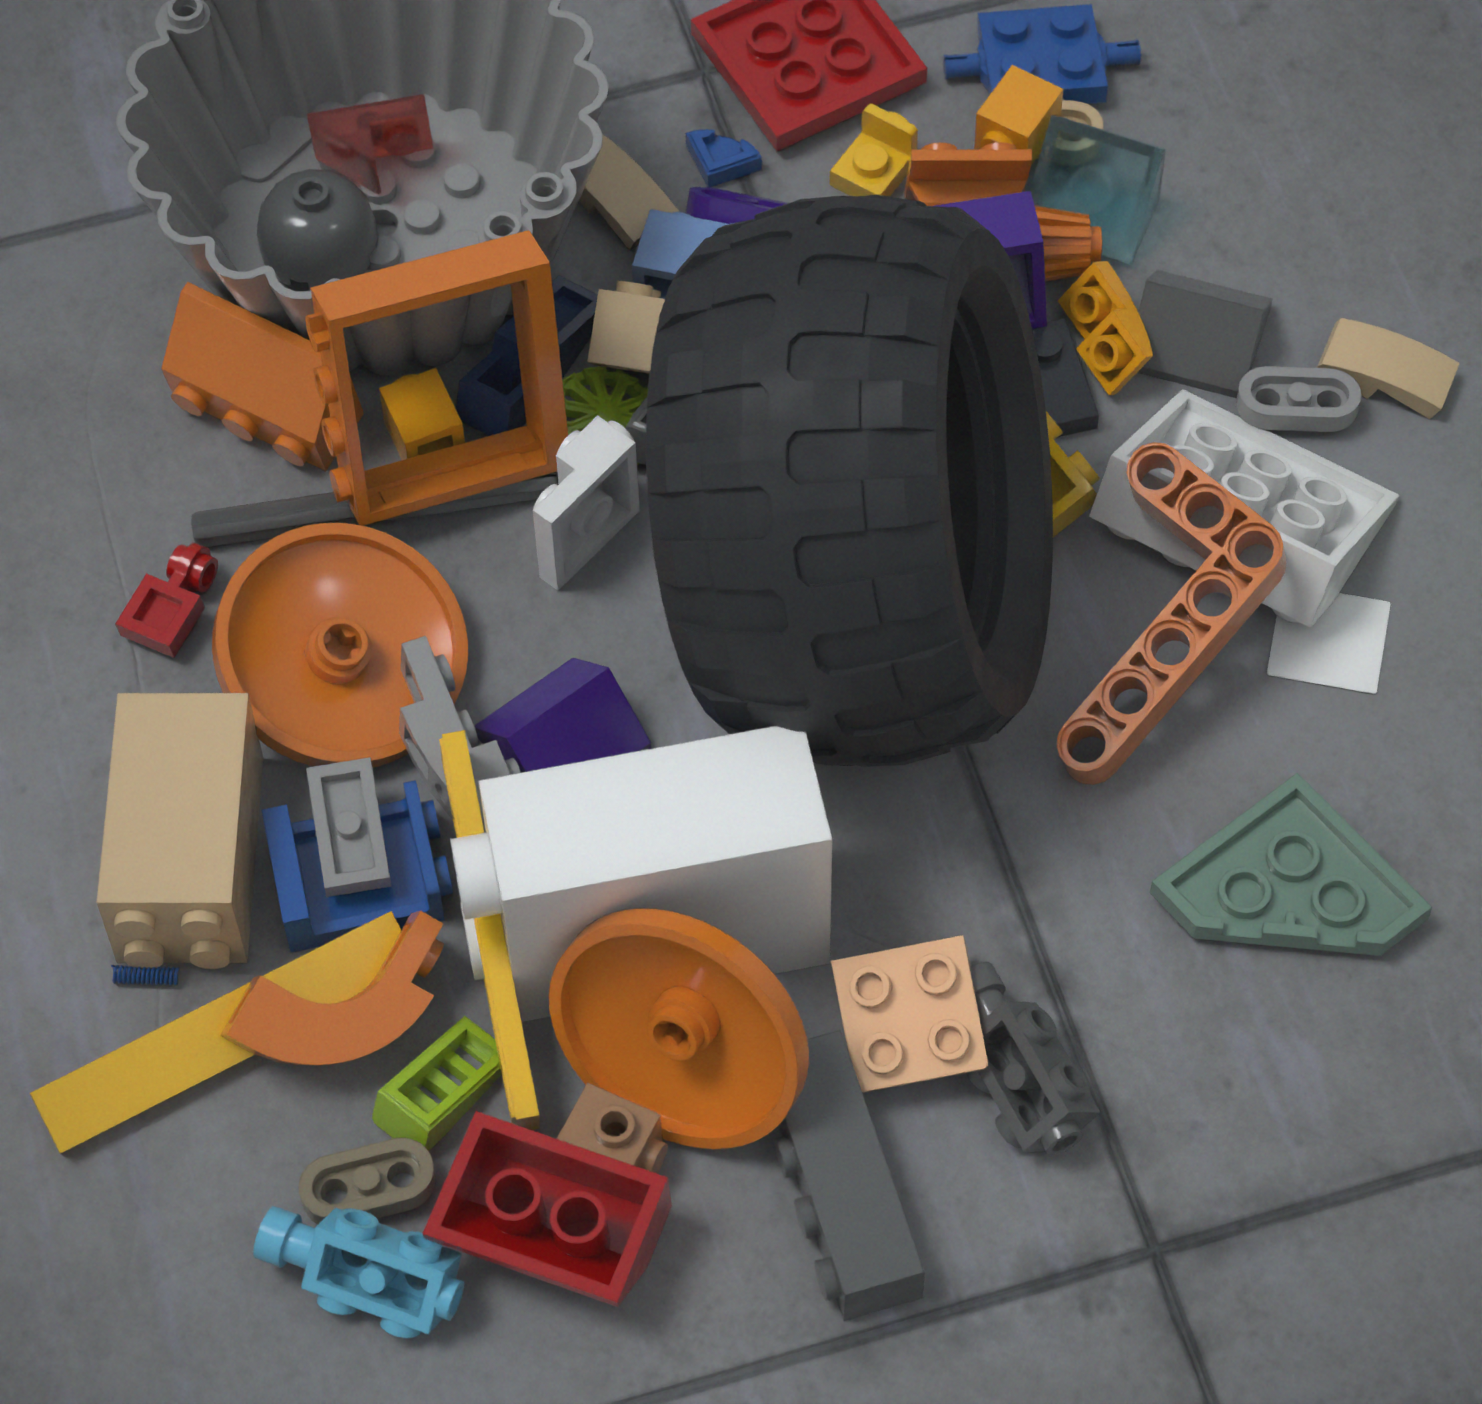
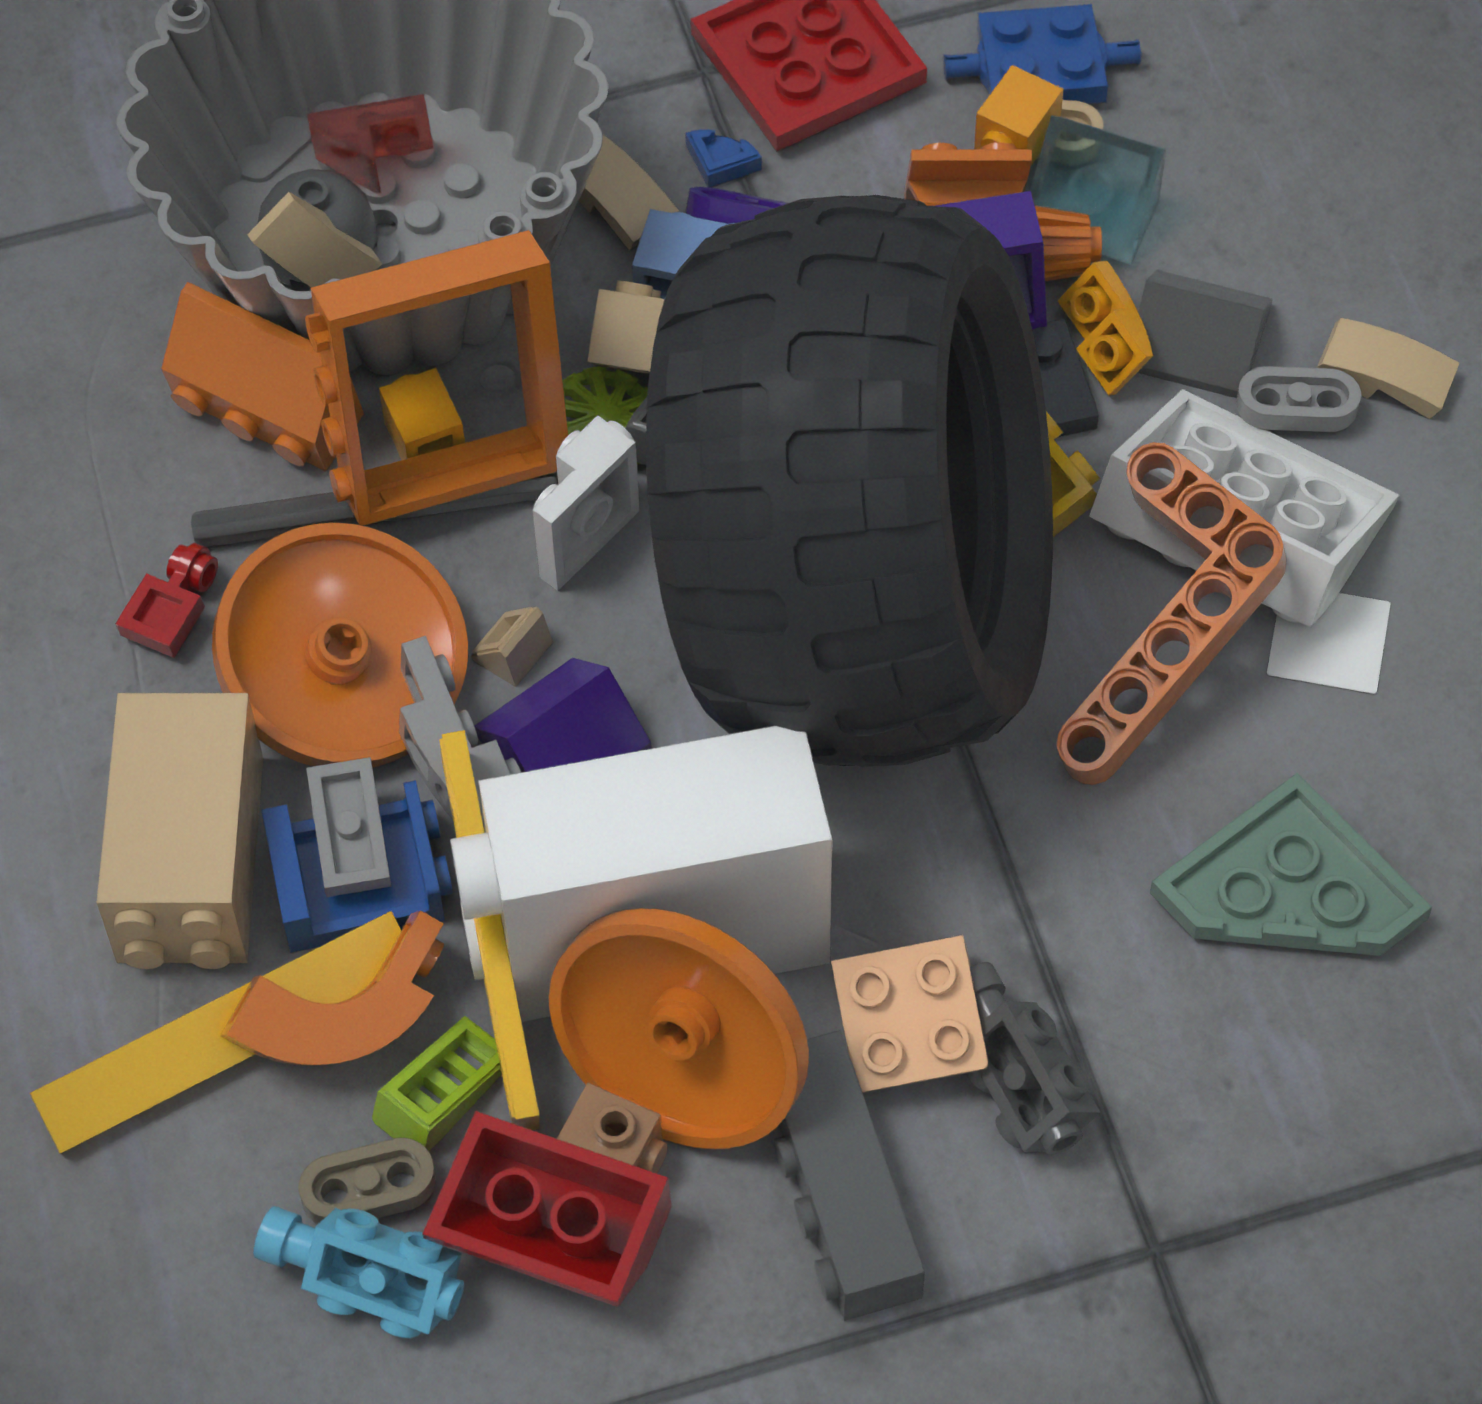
blue leg [111,964,179,986] -> none
dark blue slope [455,276,598,436] -> none
yellow bracket [830,104,918,197] -> none
none -> tan slope [247,192,382,287]
none -> tan slope [470,607,553,687]

